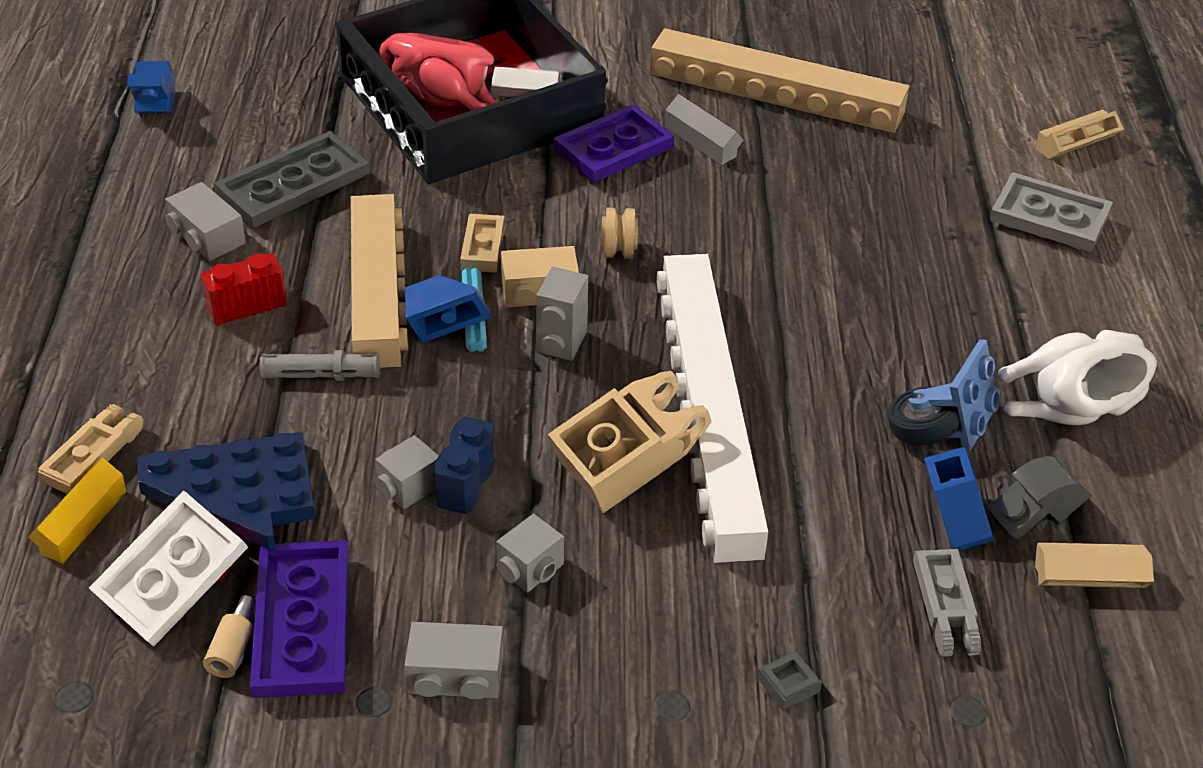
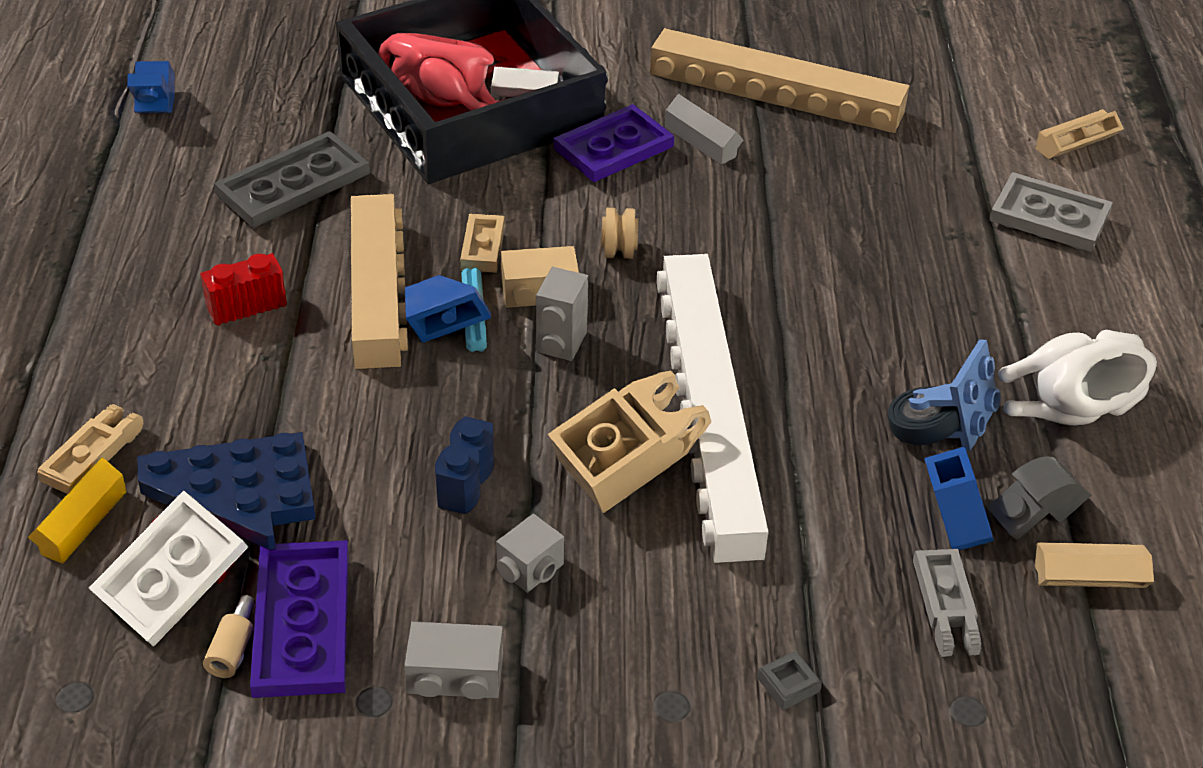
light grey brick [165,182,246,261] -> none
light grey pin [259,350,380,381] -> none
light grey brick [375,435,439,510] -> none

